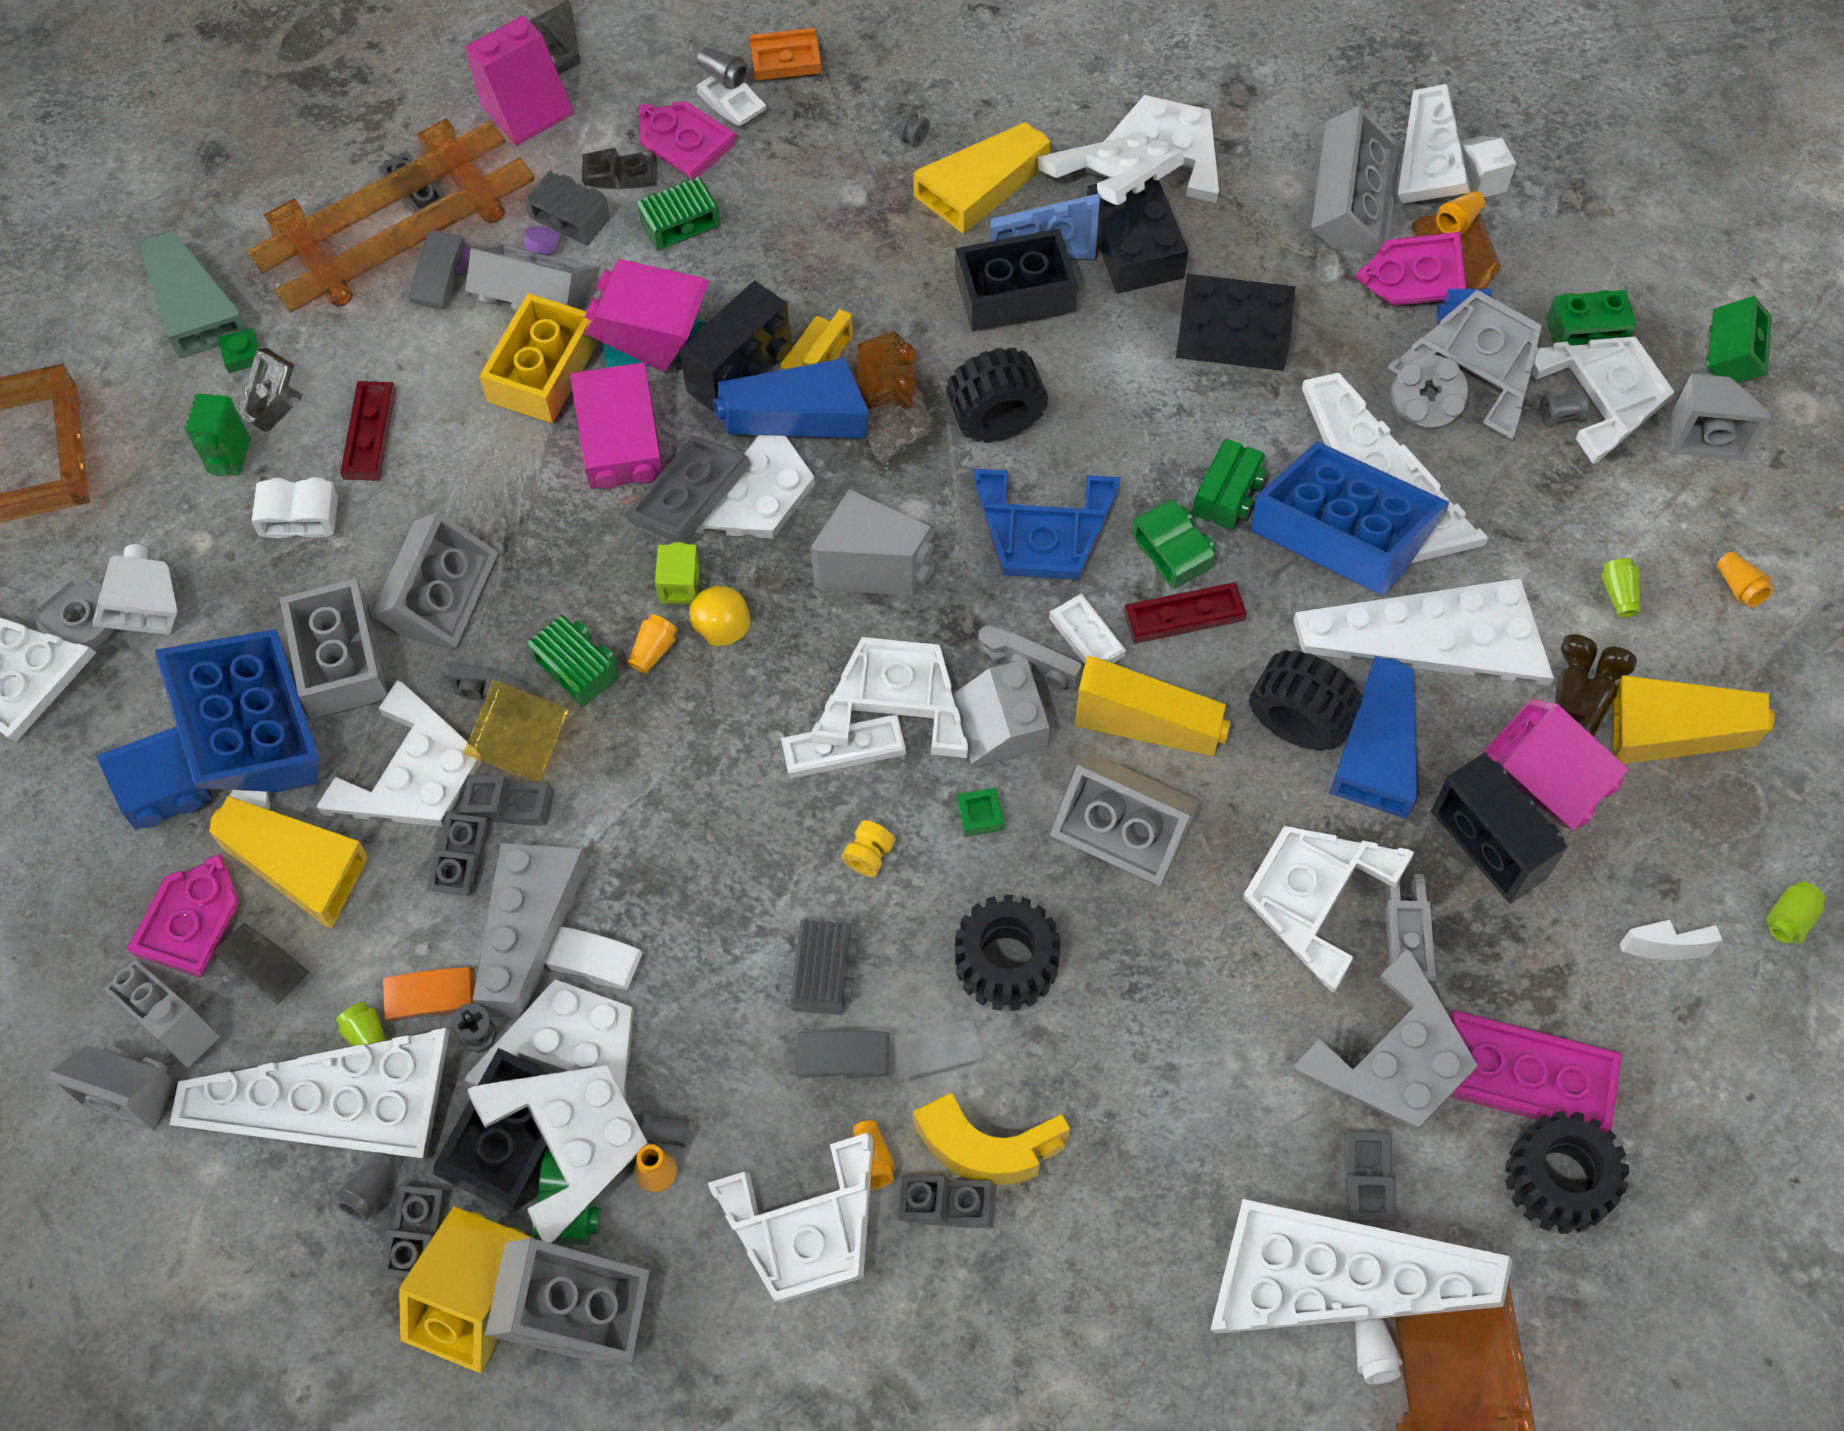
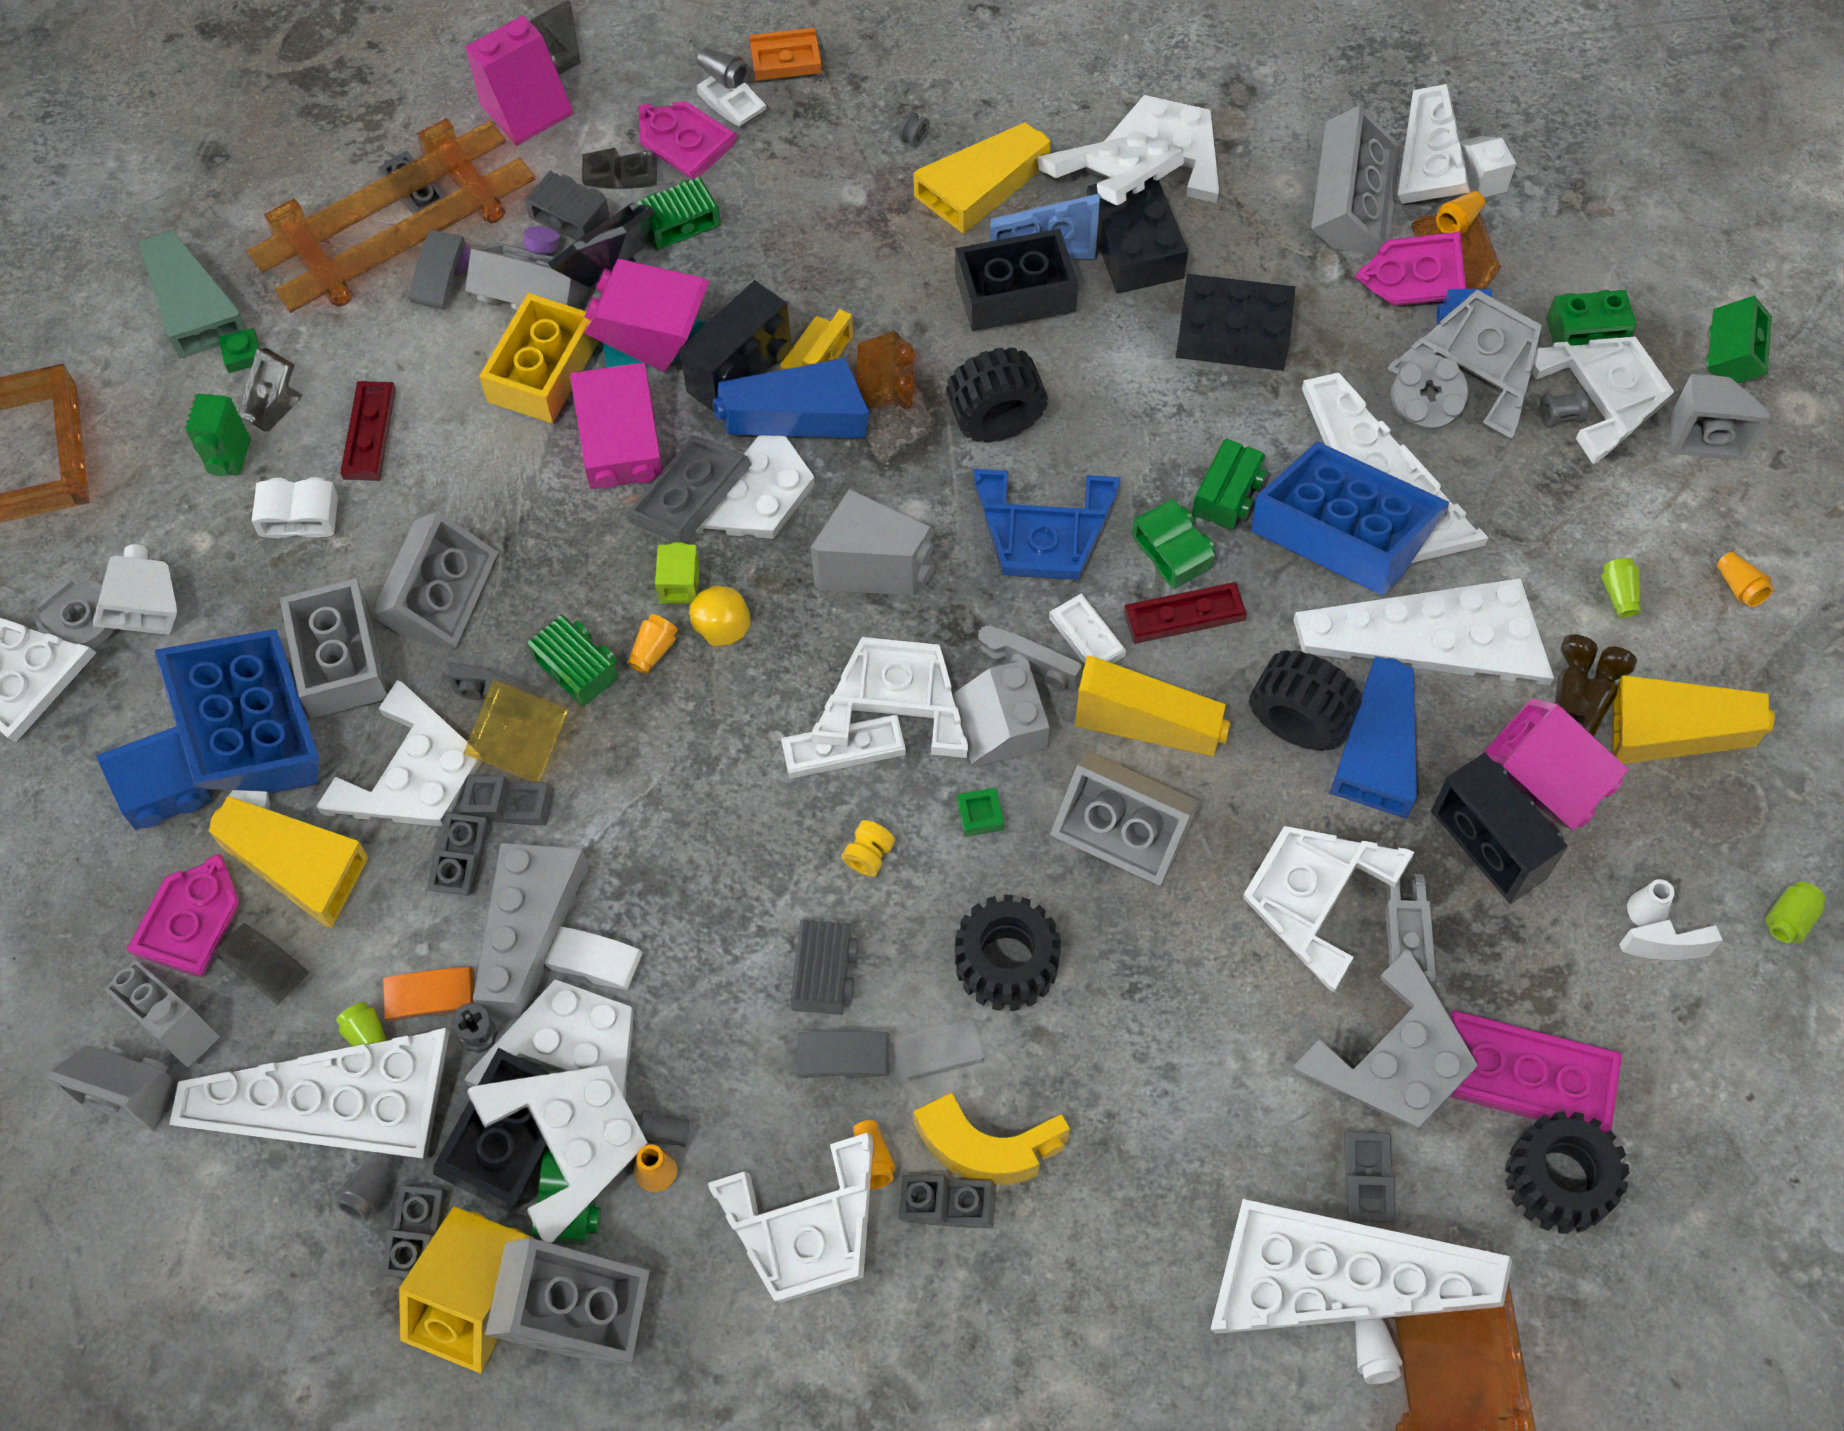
none -> black wedge [548,203,655,288]
none -> white cone [1627,879,1674,927]

